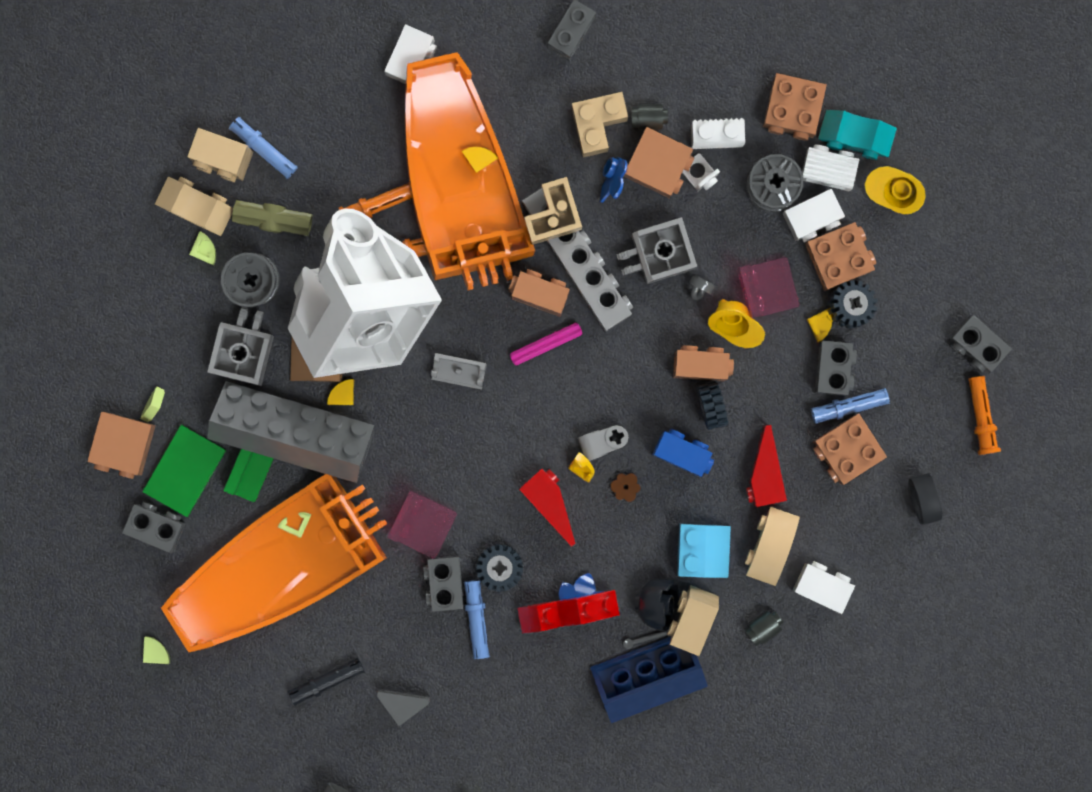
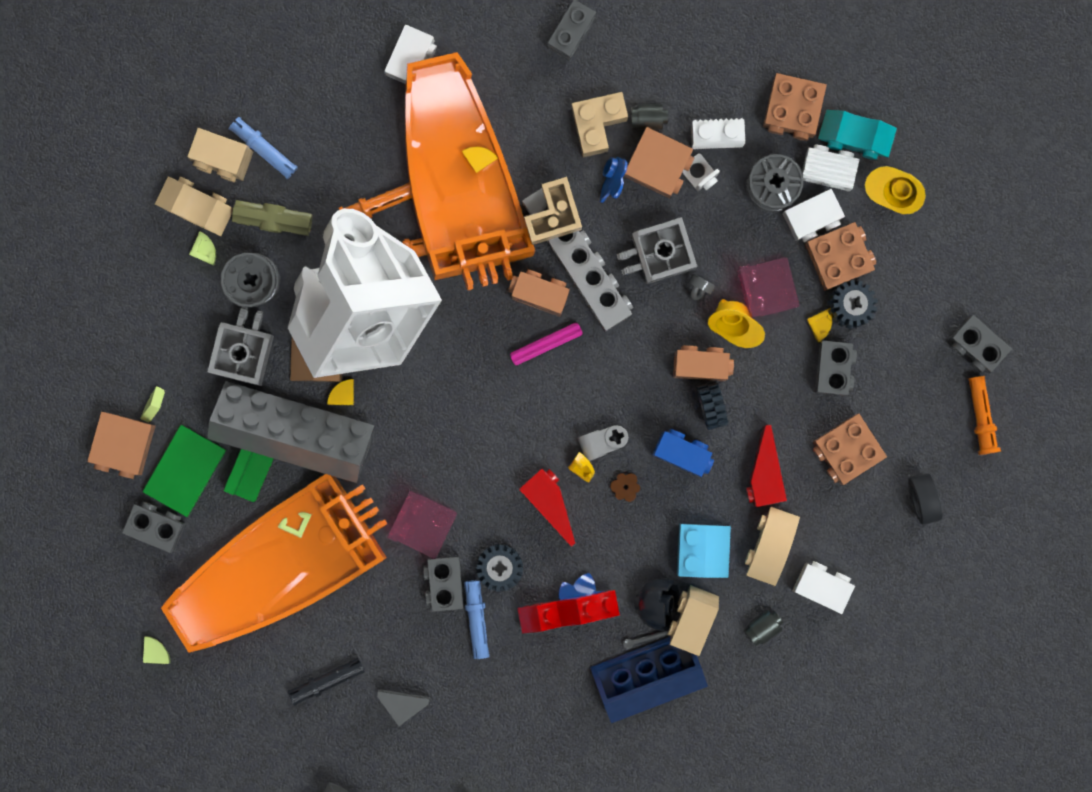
light grey hinge [431,353,487,390] -> none
medium blue pin [811,388,890,424] -> none

